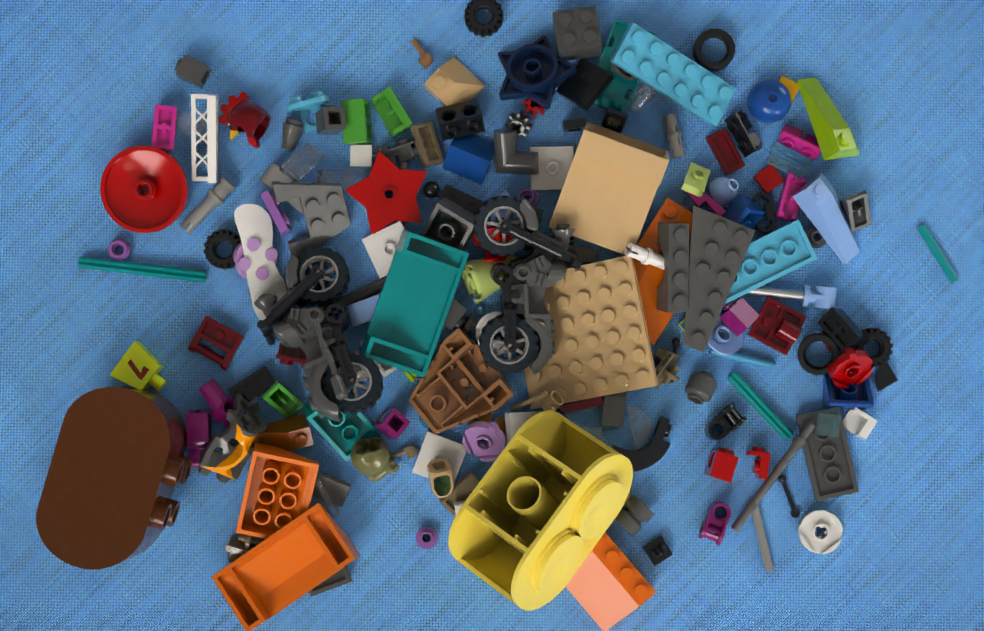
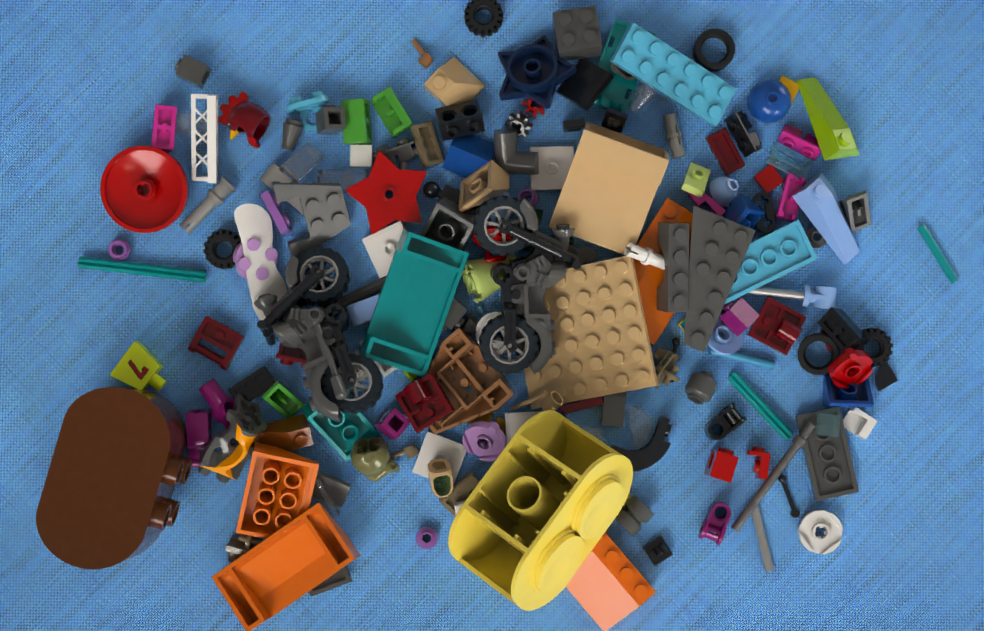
none -> dark red plate [395,373,455,433]
none -> tan slope [458,160,510,213]

